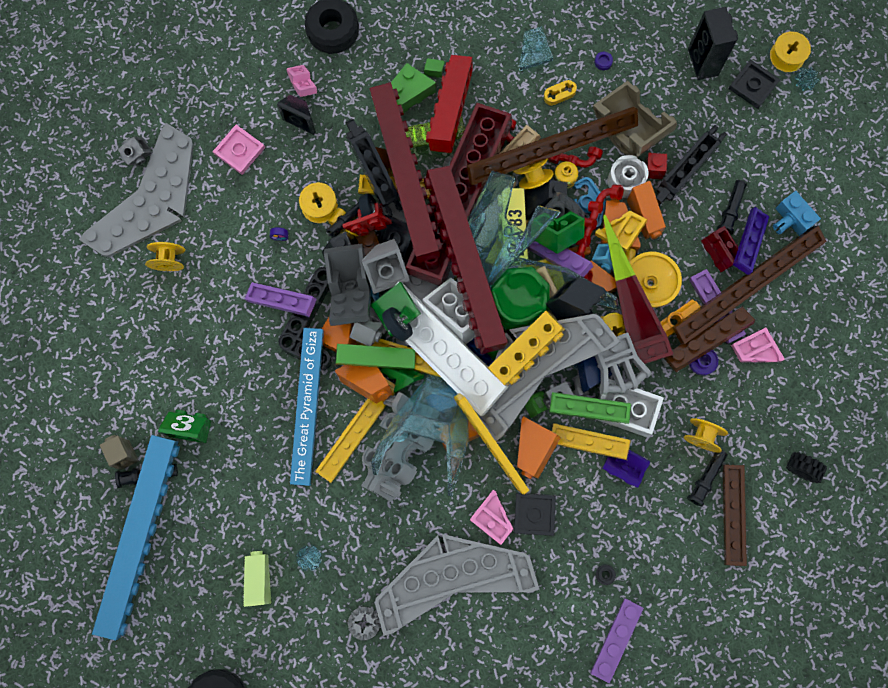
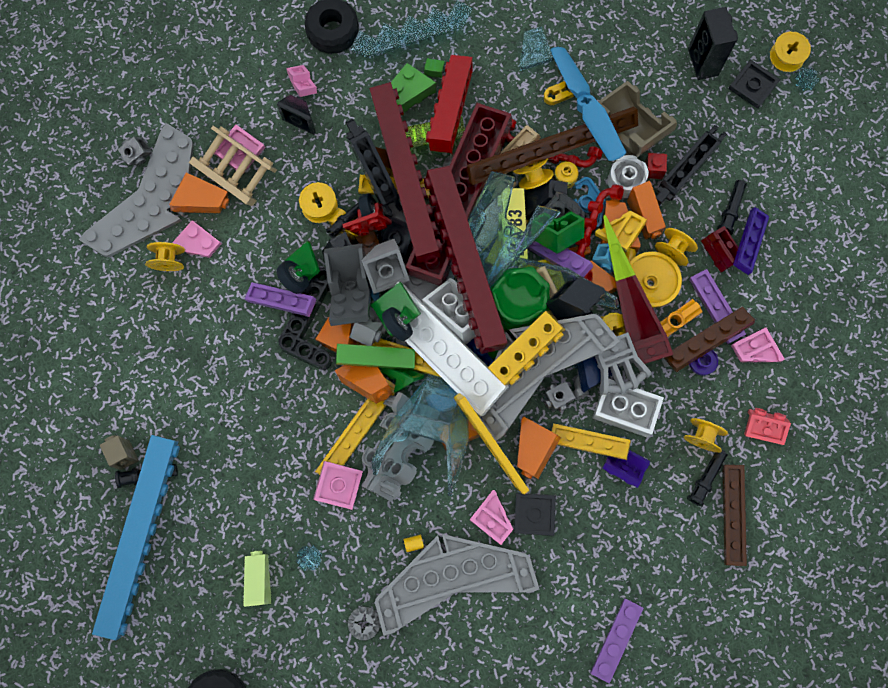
green slope [158,410,211,443] -> none
dark purple tile [269,227,289,241] -> none
dark azure tile [290,328,324,486] -> none
bright green slope [525,391,548,418] -> none
bright green tile [549,392,631,424] -> none
dark purple tile [594,52,613,70] -> none
black plate [595,565,616,585] -> none
reddish brown plate [672,226,827,344] -> none
dark azure brick [773,191,821,236] -> none
black tyre [786,452,827,483] -> none
none -> orange slope [169,173,230,213]
none -> bright pink wing [172,220,221,258]
none -> tan fence [189,126,277,206]
none -> plate [277,241,320,294]
none -> bright pink plate [313,461,363,510]
none -> clear light blue brick [351,0,473,58]
none -> yellow hinge [403,534,424,553]
none -> dark azure piece [550,47,626,161]
none -> yellow piece [655,228,698,266]
none -> coral bracket [744,408,791,445]

